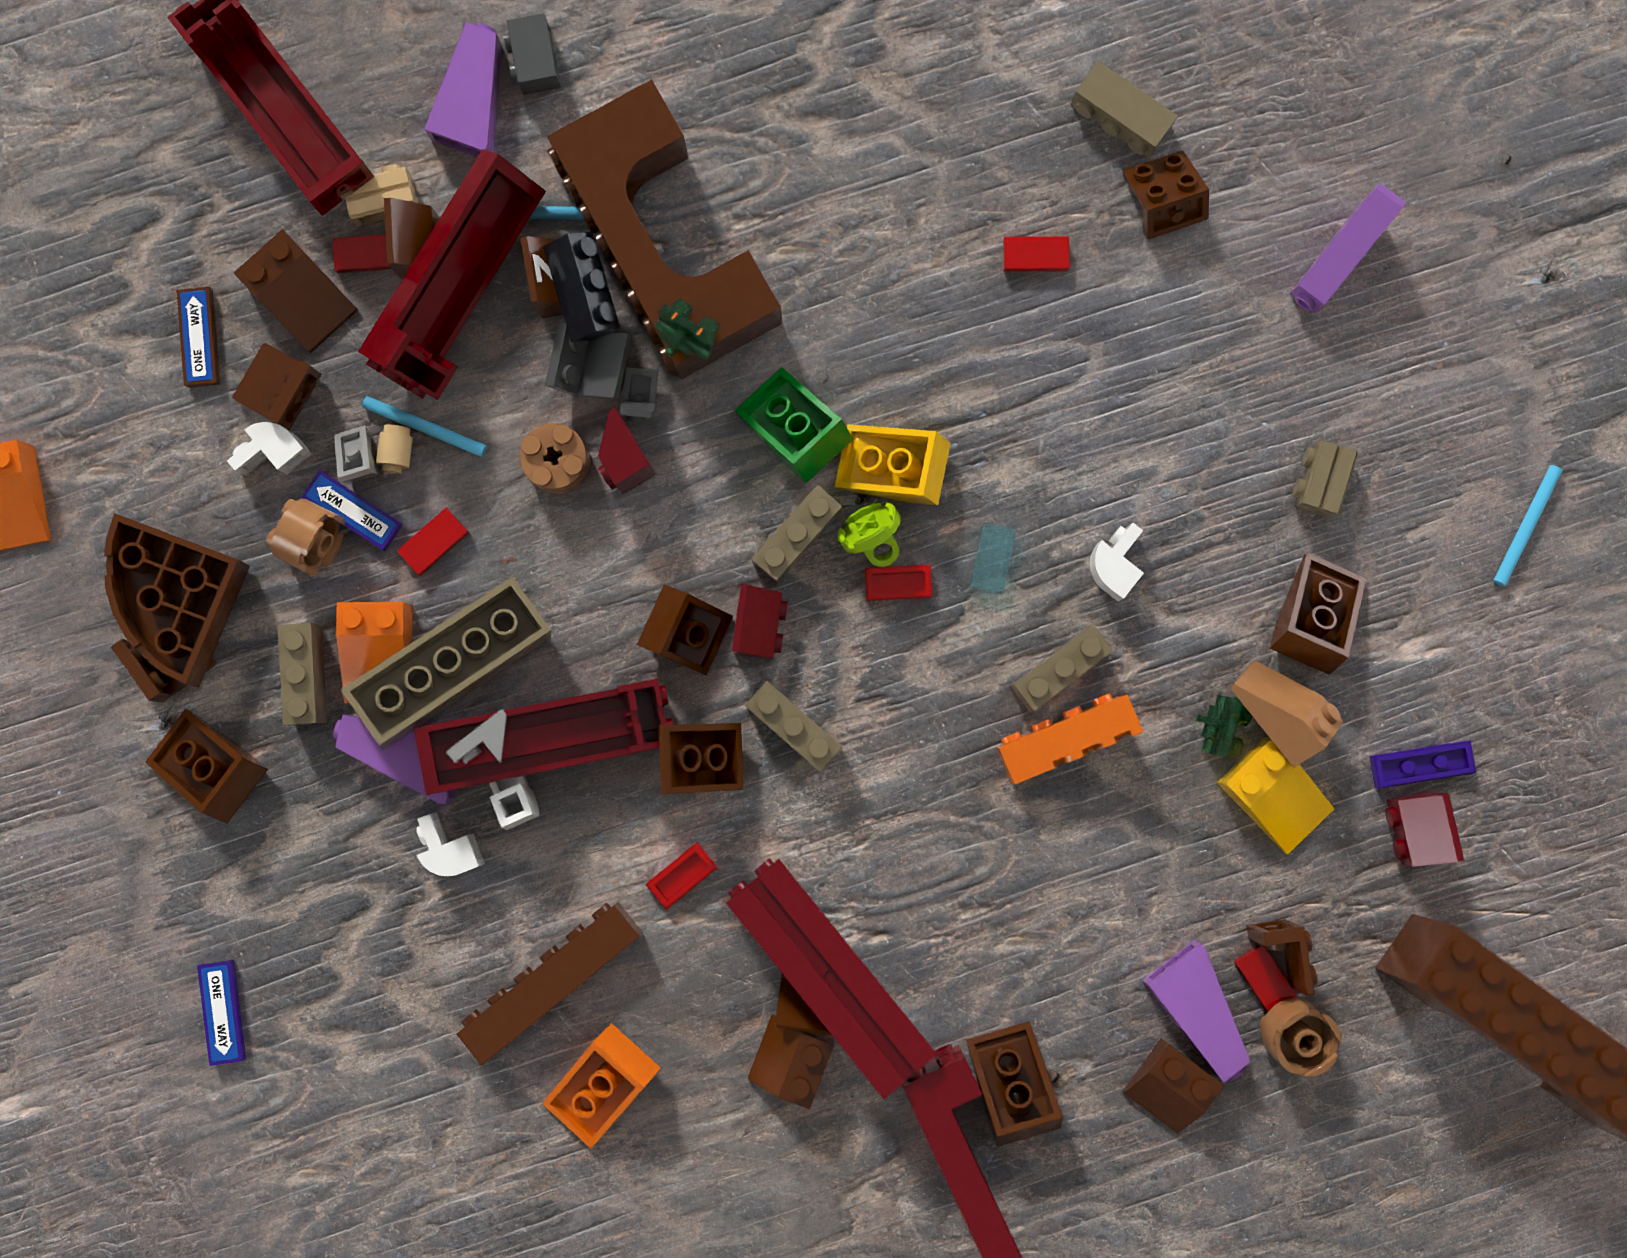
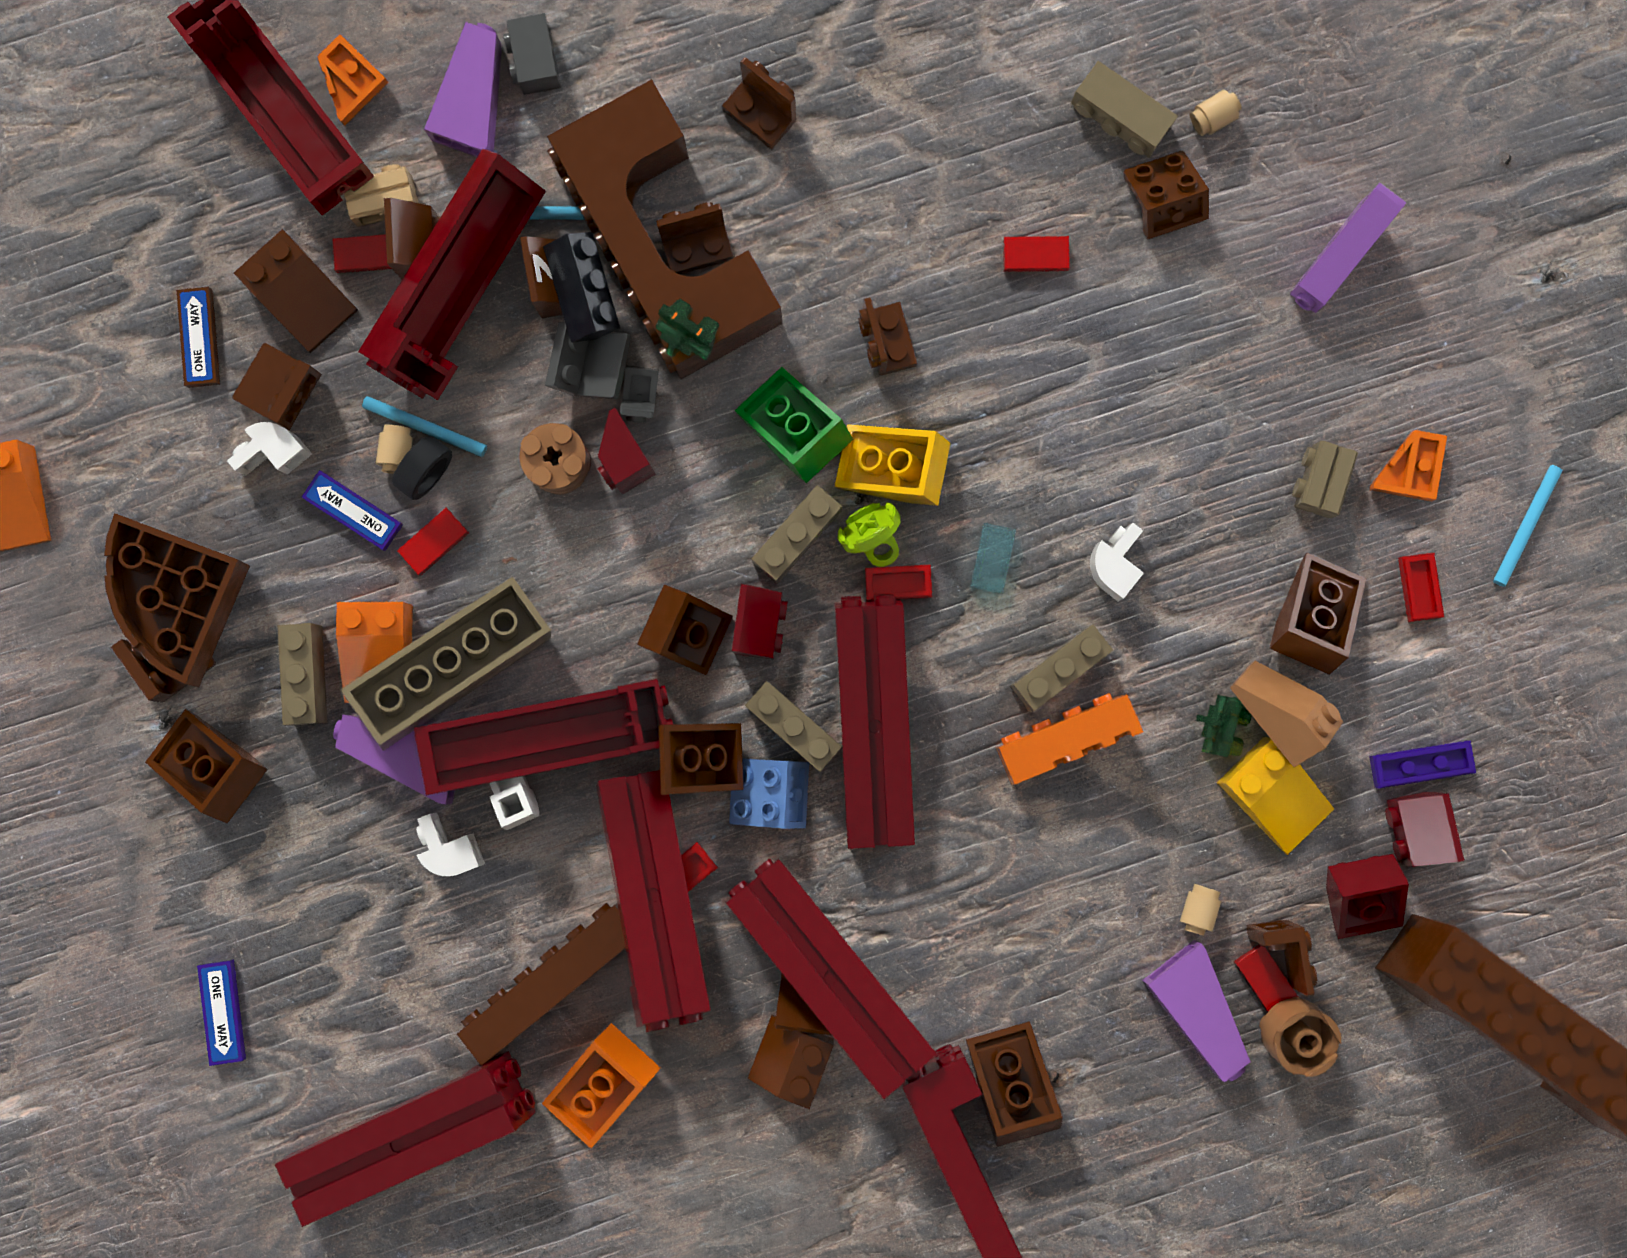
medium nougat brick [266,499,345,575] -> none
light grey slope [334,425,381,484] -> none
light grey slope [446,709,507,764] -> none
reddish brown slope [1123,1038,1224,1134] -> none
none -> dark red brick [274,1051,536,1227]
none -> orange wing [317,34,388,126]
none -> black tyre [392,436,452,500]
none -> dark red brick [596,770,710,1032]
none -> reddish brown bracket [656,202,734,274]
none -> reddish brown bracket [722,57,796,150]
none -> medium blue bracket [729,759,809,829]
none -> dark red brick [834,594,915,849]
none -> reddish brown bracket [858,297,917,376]
none -> tan brick [1180,884,1222,936]
none -> tan brick [1190,90,1241,136]
none -> dark red slope [1326,854,1409,939]
none -> orange wing [1370,430,1447,502]
none -> red tile [1398,553,1444,622]

